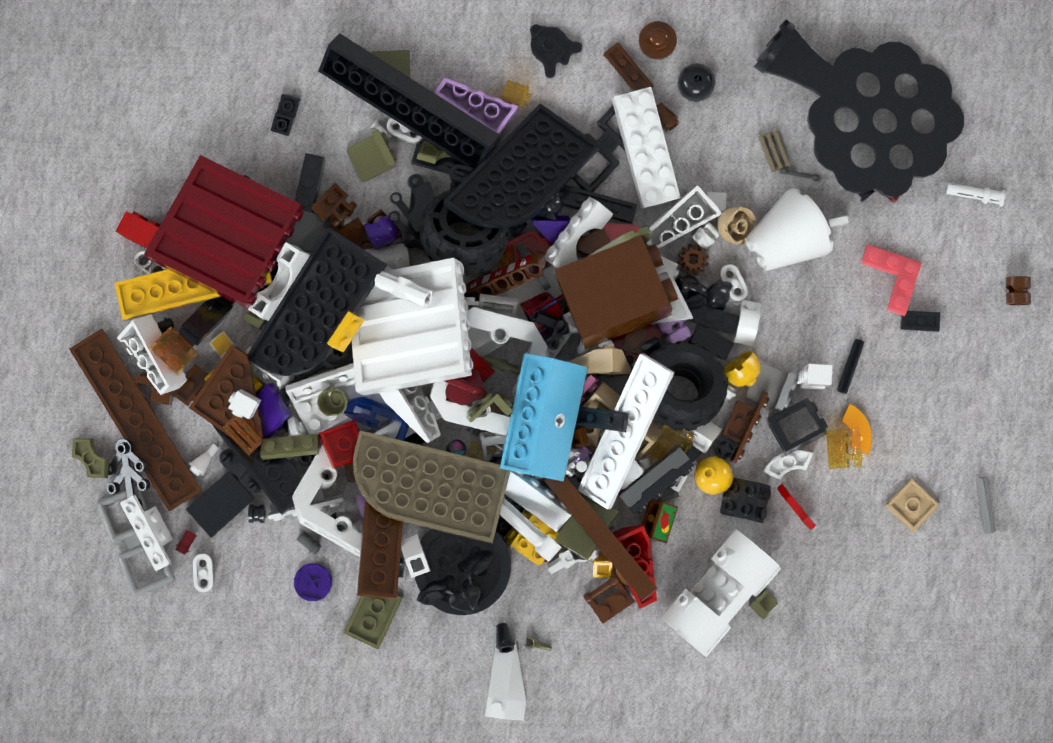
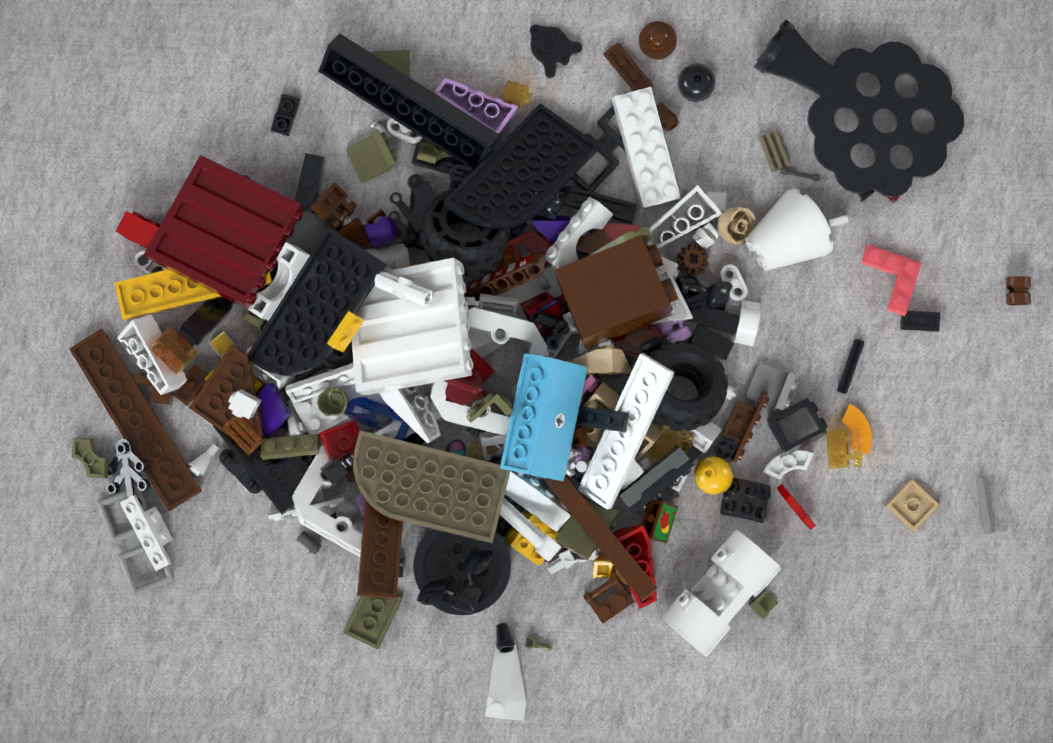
black pin [157,317,175,333] -> none
dark red pin [175,529,197,555] -> none
black tile [186,471,255,538] -> none
white plate [193,554,214,592] -> none
black wheel [248,504,266,523] -> none
dark purple tile [294,563,332,601] -> none
white slope [401,534,431,578] -> none
olive bar [484,355,521,375] -> none
yellow cylinder [724,350,761,387] -> none
white arch [797,364,832,390] -> none
white pin [946,182,1006,207] -> none
none -> black plate [320,453,353,485]

